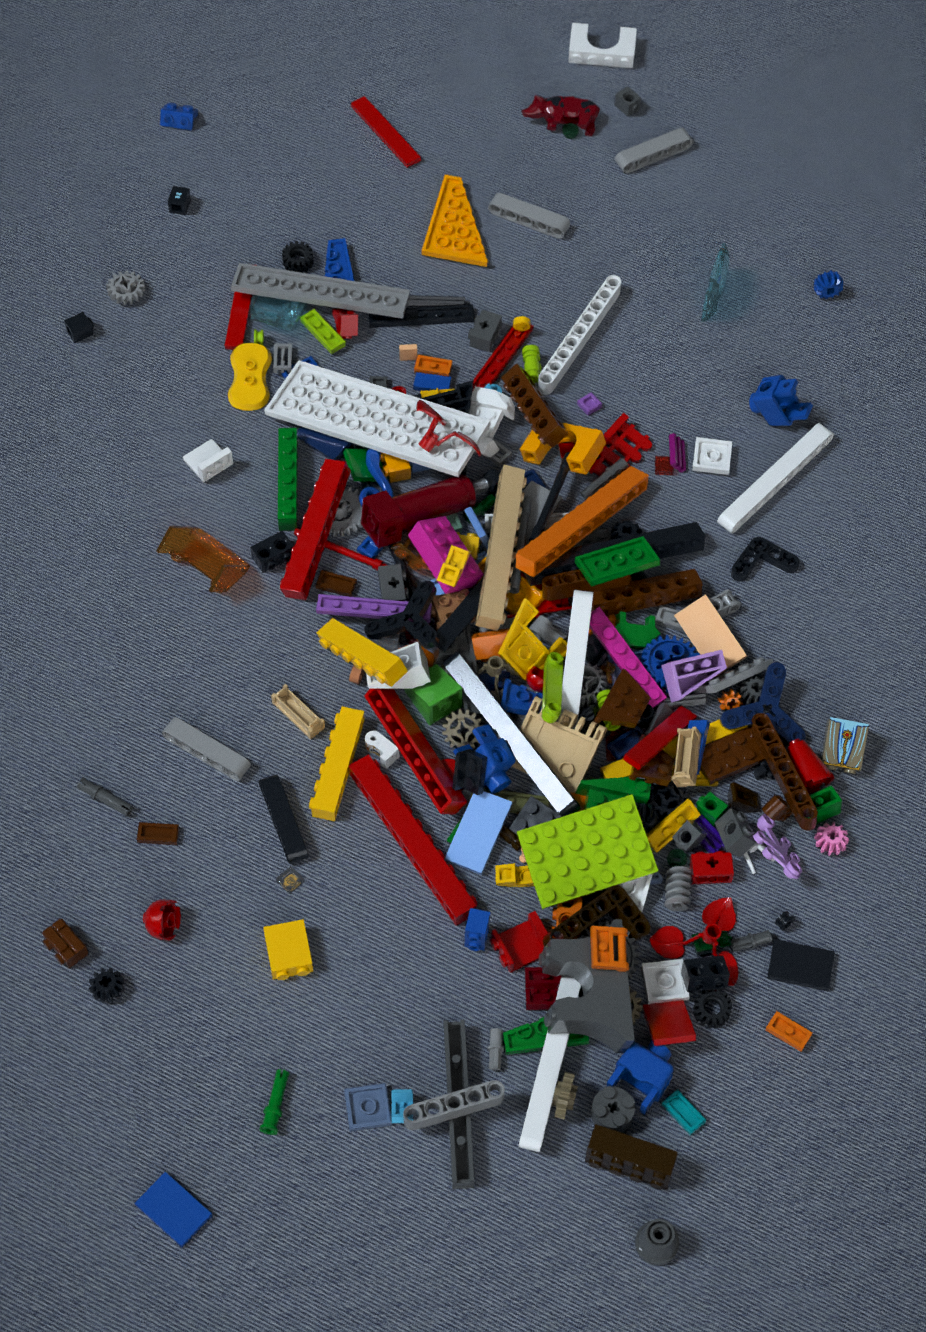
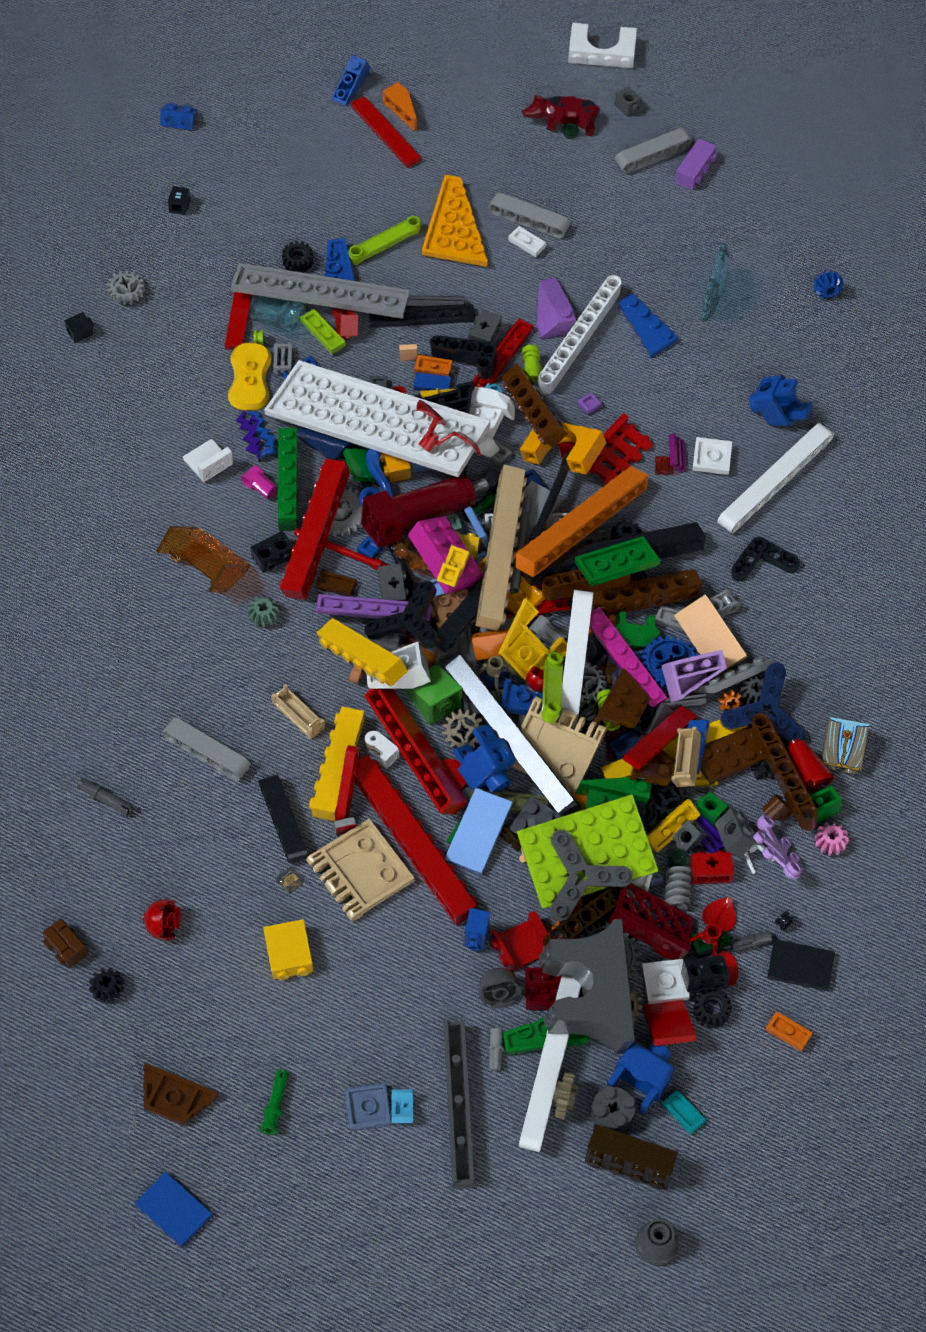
reddish brown tile [137,822,179,845] -> none
light grey beam [403,1080,505,1130] -> none
black bracket [452,749,487,795] -> none
yellow slope [495,863,534,887] -> none
yellow tile [513,316,531,331] -> none
dark grey pin [580,457,629,500] -> none
orange plate [590,926,629,972] -> none
dark brown slope [727,782,761,813] -> none
none -> reddish brown wing [143,1063,219,1126]
none -> piece [236,410,276,462]
none -> dark pink piece [241,465,278,499]
none -> sand green gear [247,595,280,628]
none -> tan hinge [306,819,415,922]
none -> blue slope [331,55,371,106]
none -> tile [334,817,356,836]
none -> red beam [335,745,359,821]
none -> lime piece [348,216,421,265]
none -> orange slope [382,82,417,131]
none -> black beam [429,335,498,379]
none -> dark grey cylinder [479,968,521,1008]
none -> white plate [508,226,546,257]
none -> medium lavender wedge [537,278,576,339]
none -> dark grey piece [550,830,633,922]
none -> dark red fence [609,883,694,960]
none -> blue wing [619,293,678,358]
none -> medium lavender brick [675,139,717,190]

